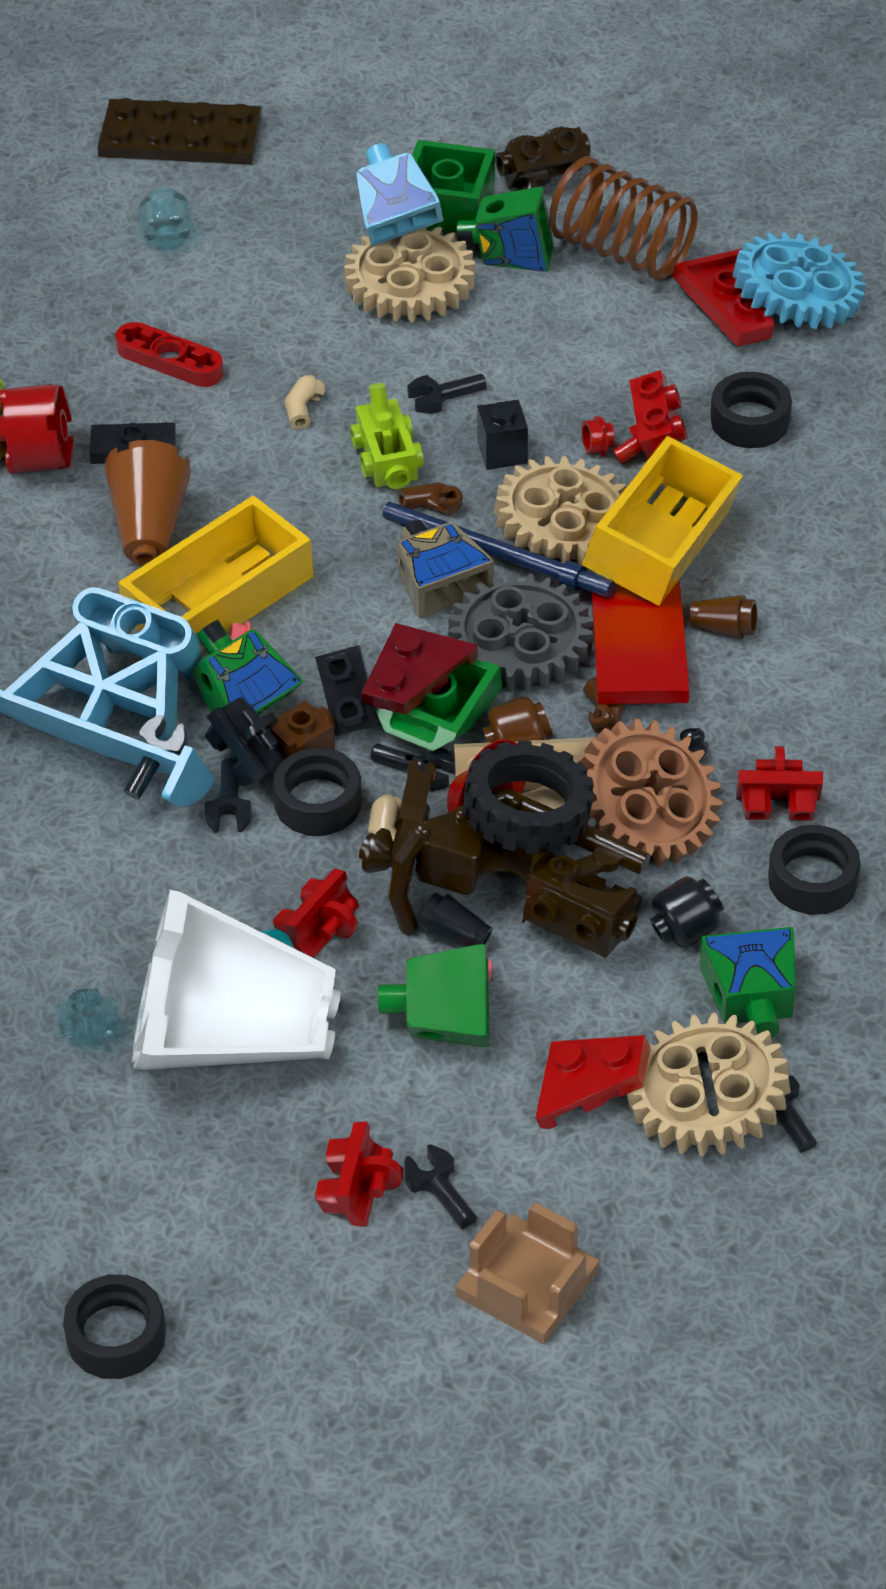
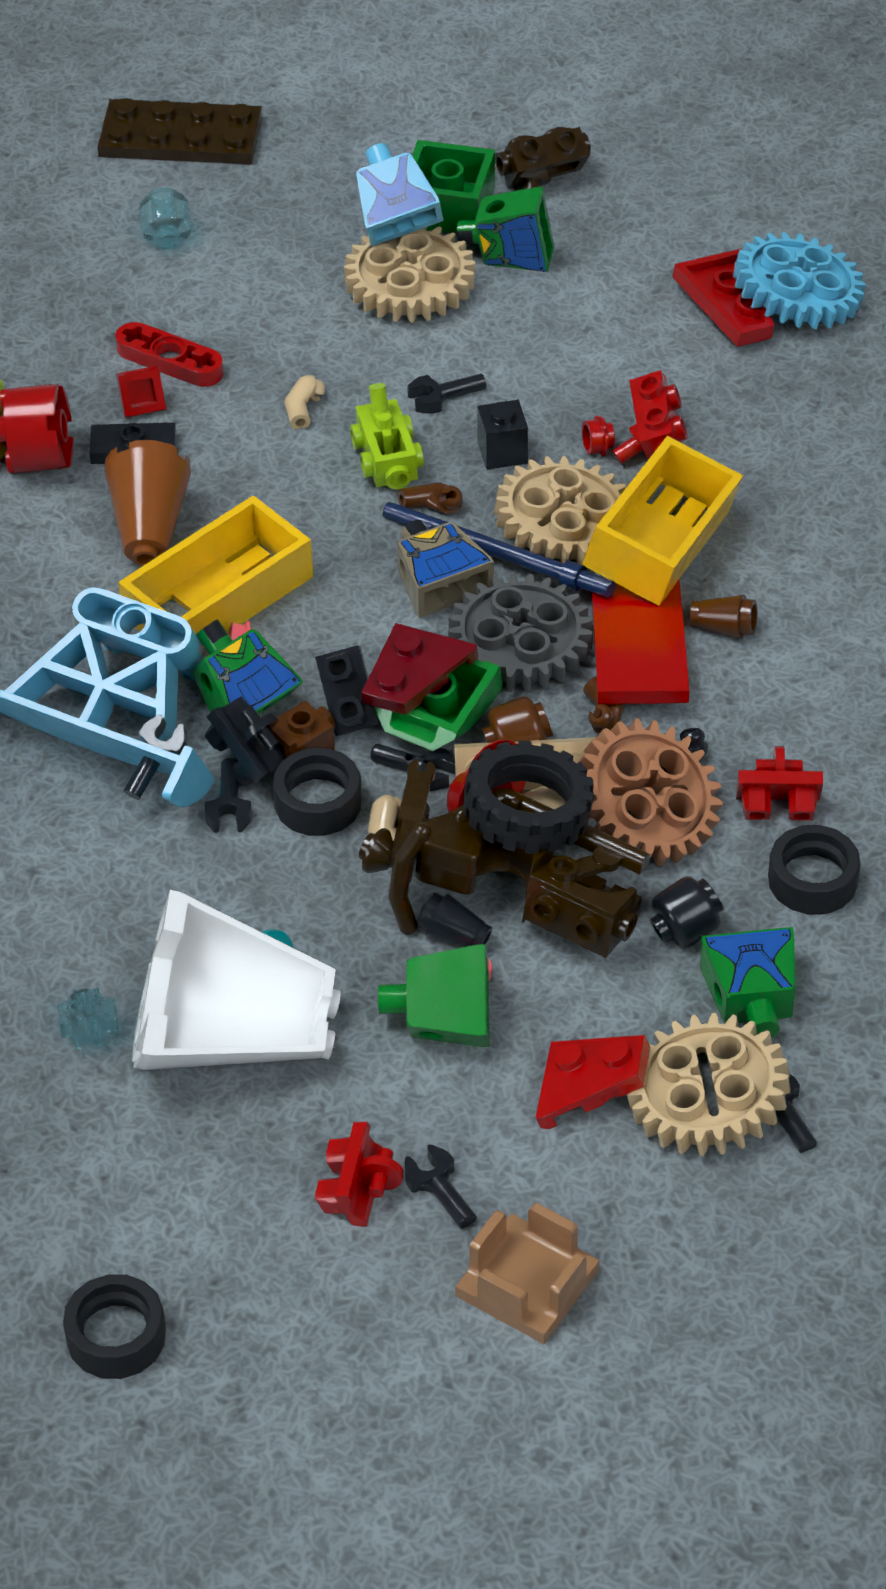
red hips [273,868,360,958] -> none
dark orange piece [549,156,698,281] -> none
black tyre [710,371,792,449] -> none
none -> red tile [116,366,166,417]

